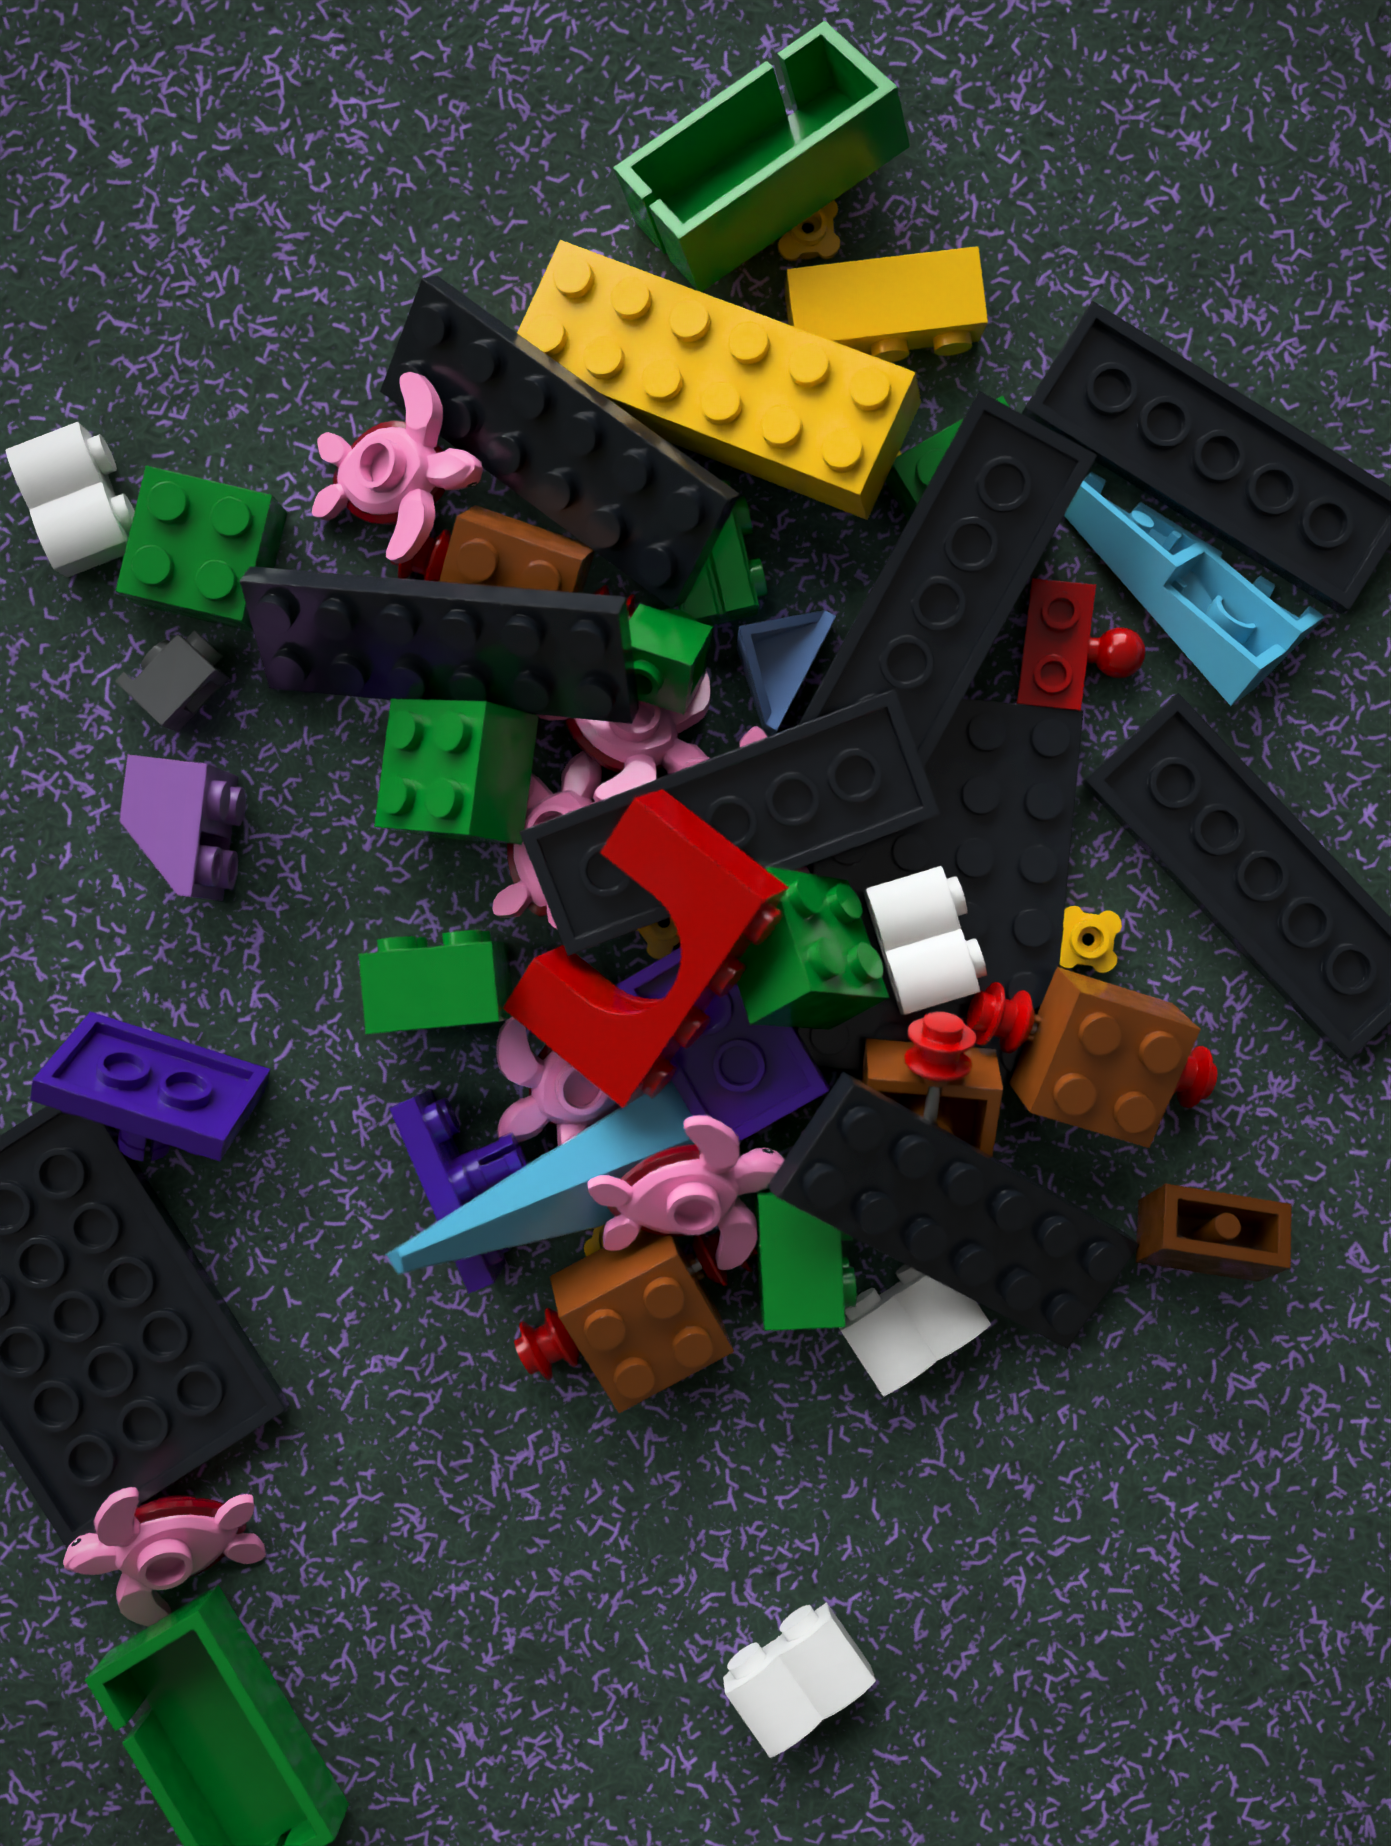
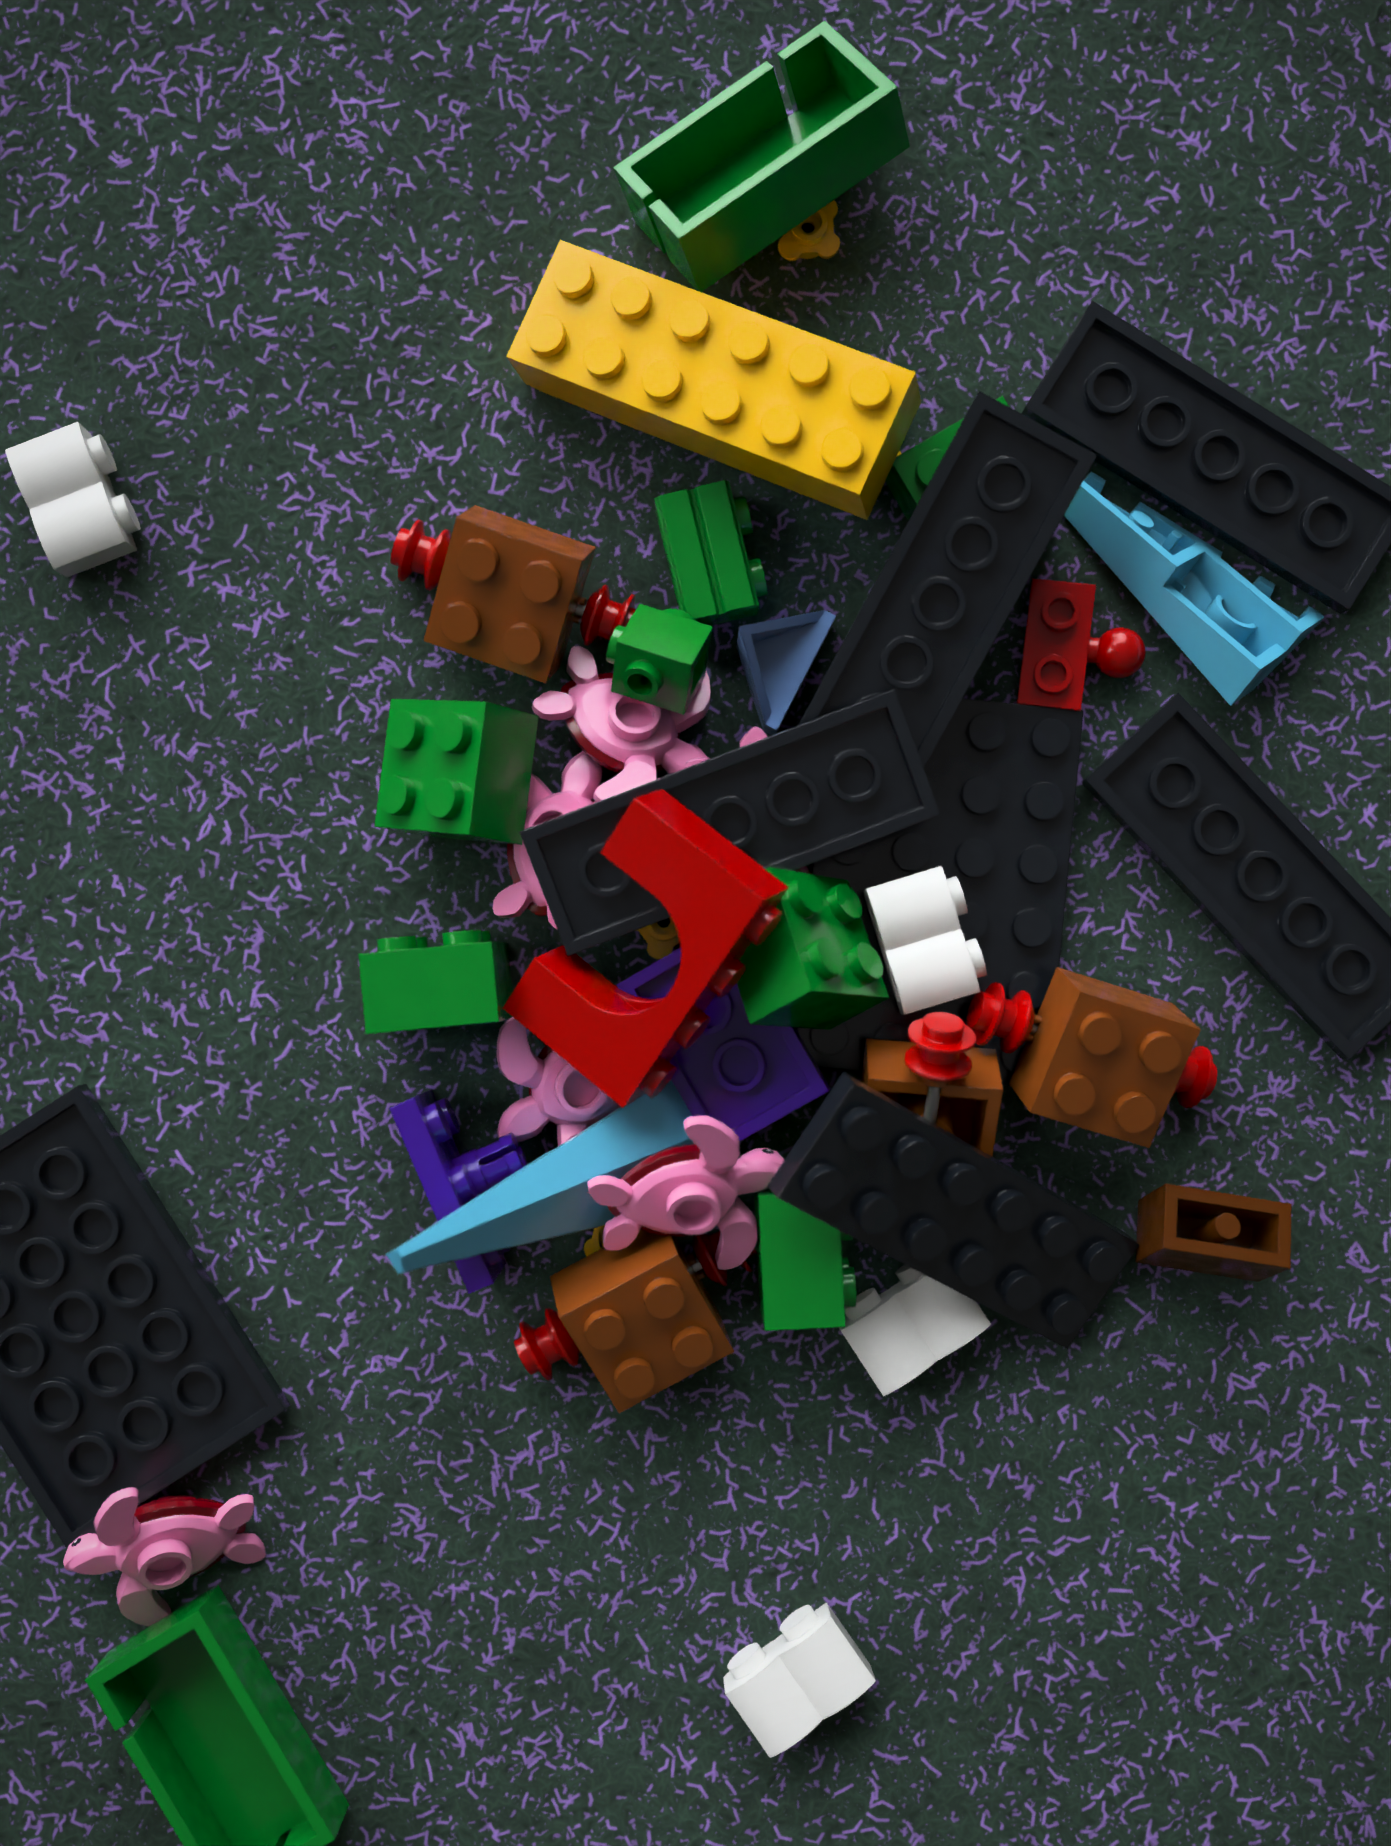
dark purple plate [30,1011,271,1161] -> none
green brick [115,466,288,632] -> none
dark grey brick [115,630,229,733] -> none
medium lavender slope [119,755,246,901] -> none
black plate [240,566,639,724] -> none
bright pink animal [312,372,483,563] -> none
black plate [380,276,740,608] -> none
yellow brick [784,246,988,362] -> none
yellow plate [1059,906,1122,973] -> none

